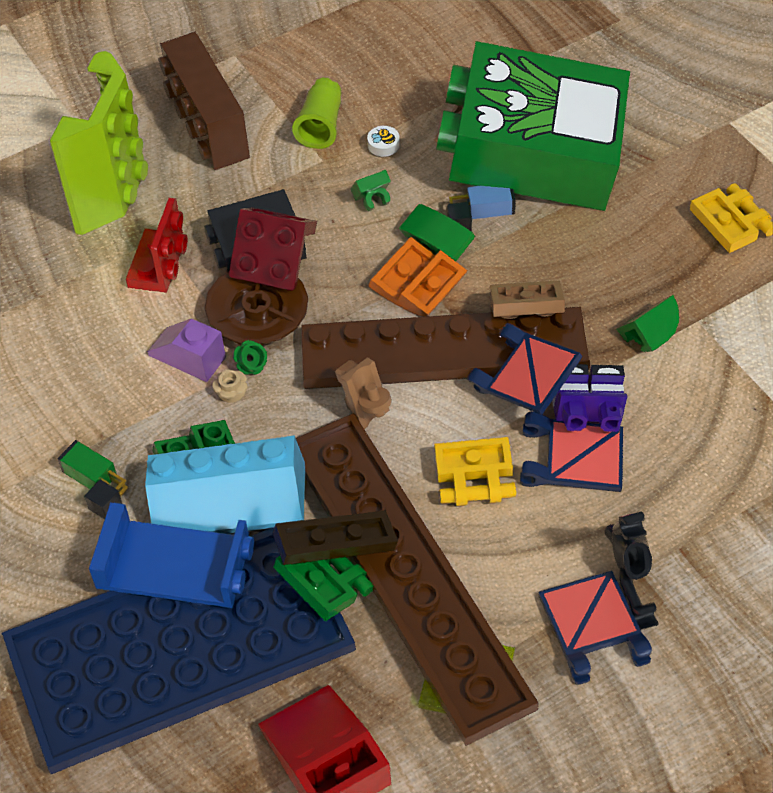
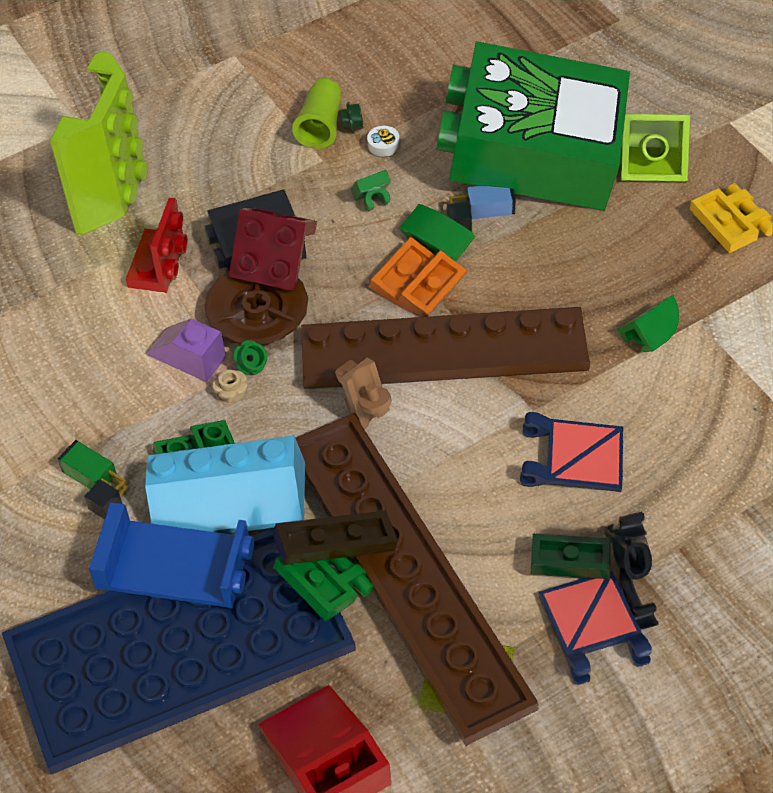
reddish brown brick [158,31,250,171] -> none
yellow plate [434,437,516,506] -> none
flag [467,323,583,415] -> none
medium nougat bracket [490,280,565,319] -> none
dark purple hips [552,364,628,432] -> none
none -> dark green plate [341,102,364,133]
none -> dark green plate [531,533,611,579]
none -> lime slope [620,114,690,181]

